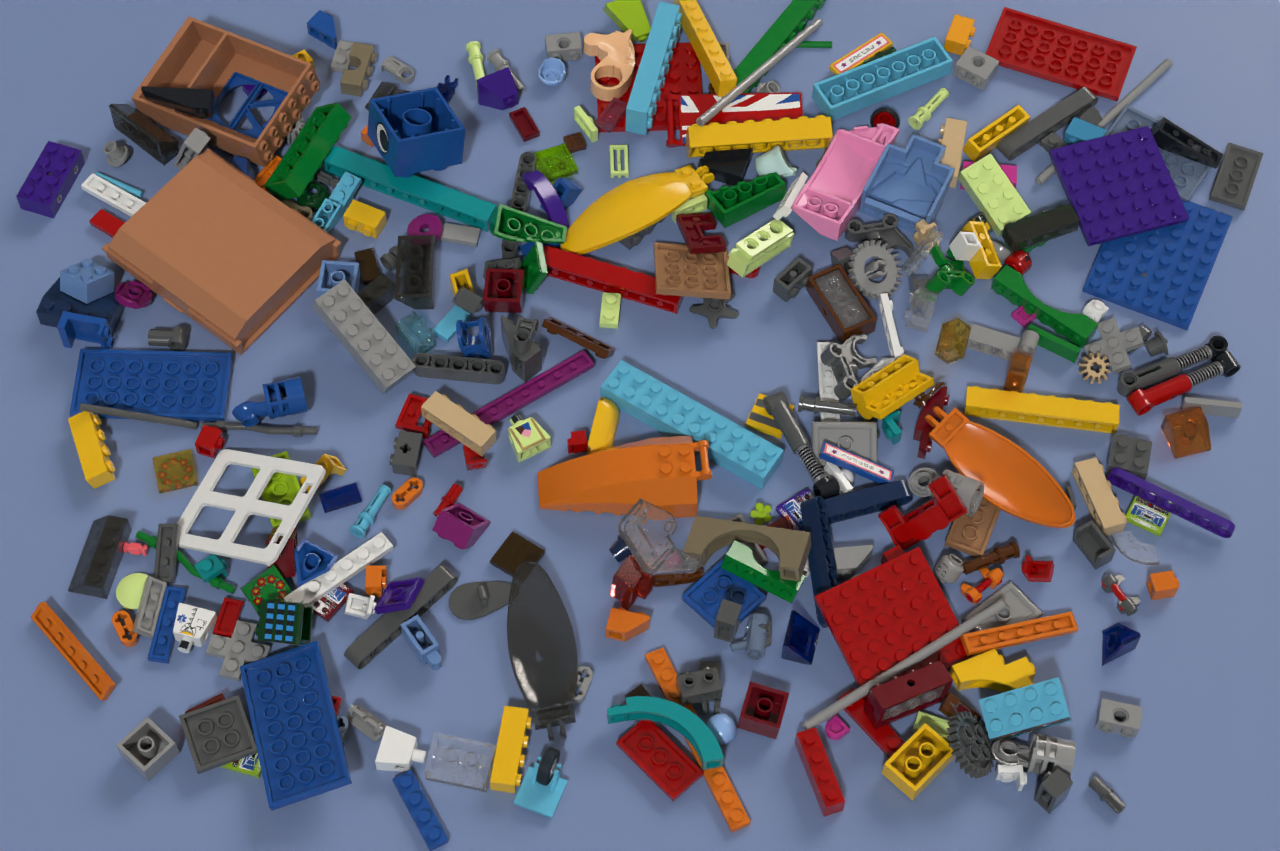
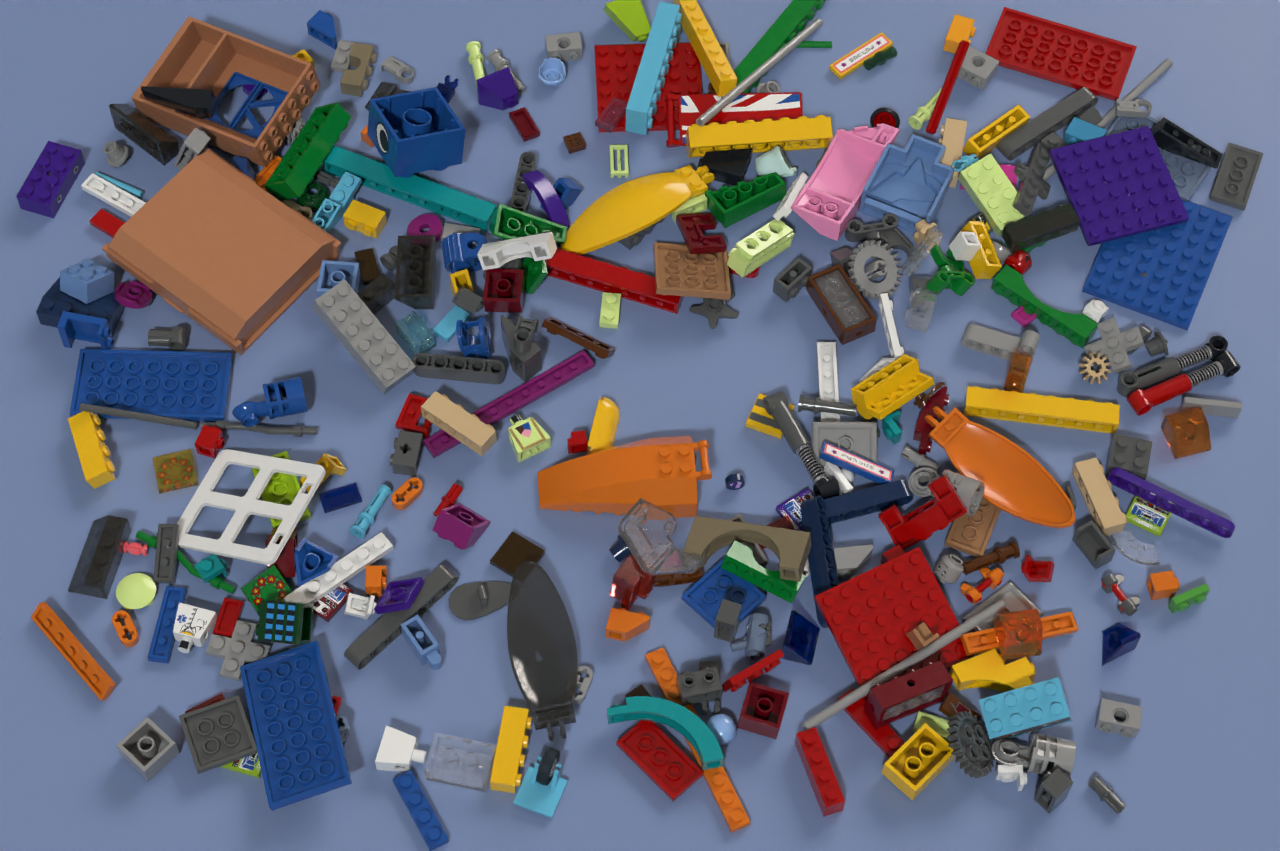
light grey tile [132,576,167,639] -> none
light grey hinge [346,704,387,743] -> none
red bracket [463,445,487,471] -> none
clear neon green tile [533,143,578,182] -> none
yellowish green plate [574,105,598,142] -> none
light nougat animal [583,29,635,101] -> none
medium azure brick [600,360,784,490] -> none
lime plant [750,502,771,525] -> none
medium azure brick [812,36,953,121] -> none
dark grey piece [820,334,877,400] -> none
dark pink tile [825,715,850,740] -> none
clear yellow brick [935,318,971,364] -> none
green tile [1027,324,1081,363] -> none
none -> blue piece [442,232,487,273]
none -> white arch [477,232,557,270]
none -> red plate [722,649,784,693]
none -> dark blue tile [725,474,745,490]
none -> light grey pin [901,446,940,472]
none -> medium nougat panel [906,622,939,651]
none -> red axle [926,40,970,135]
none -> medium azure pin [952,154,979,172]
none -> clear orange slope [992,609,1043,660]
none -> dark grey hinge [1013,145,1051,217]
none -> light grey piece [1115,98,1152,118]
none -> bright green plate [1168,583,1210,613]

